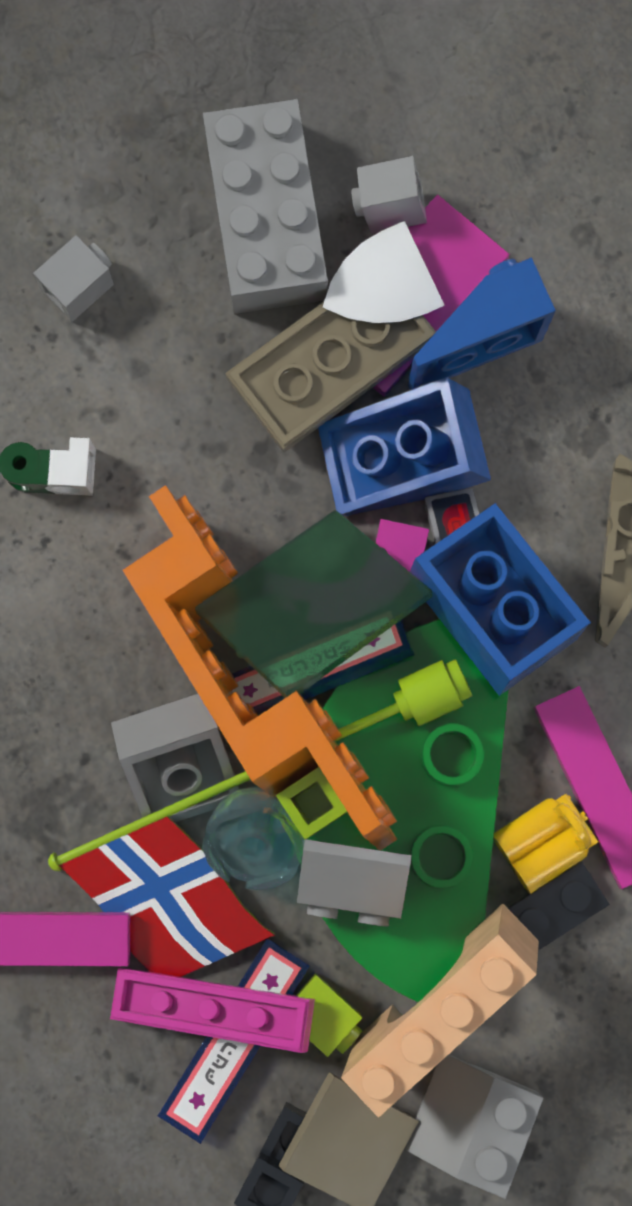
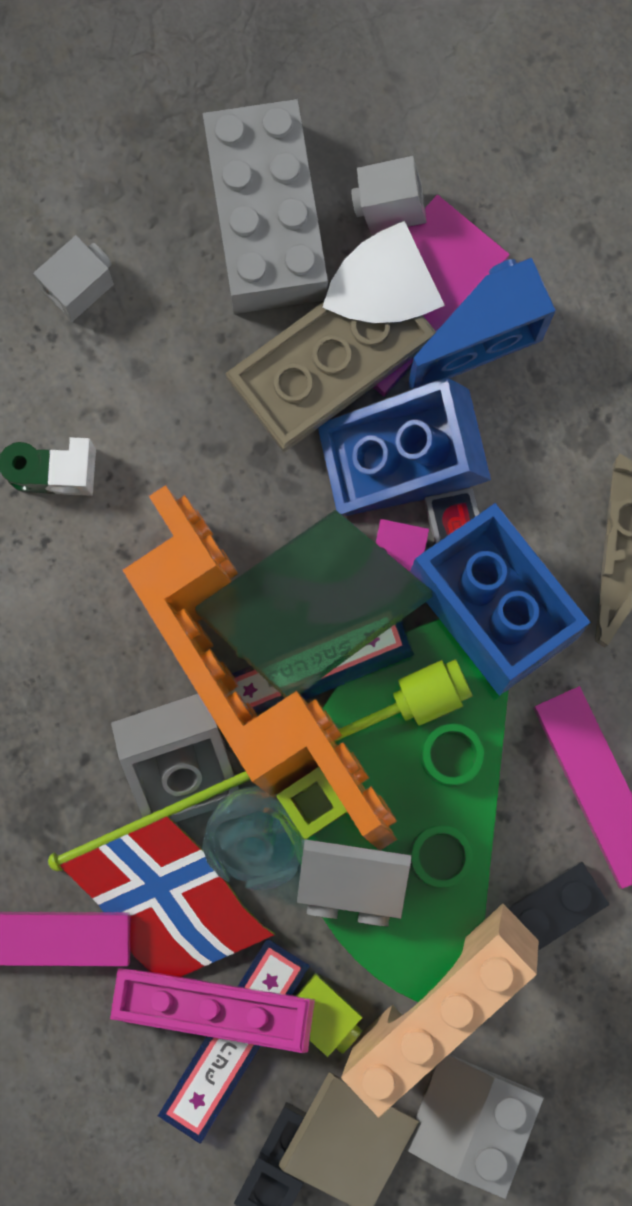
yellow piece [493,793,599,894] -> none

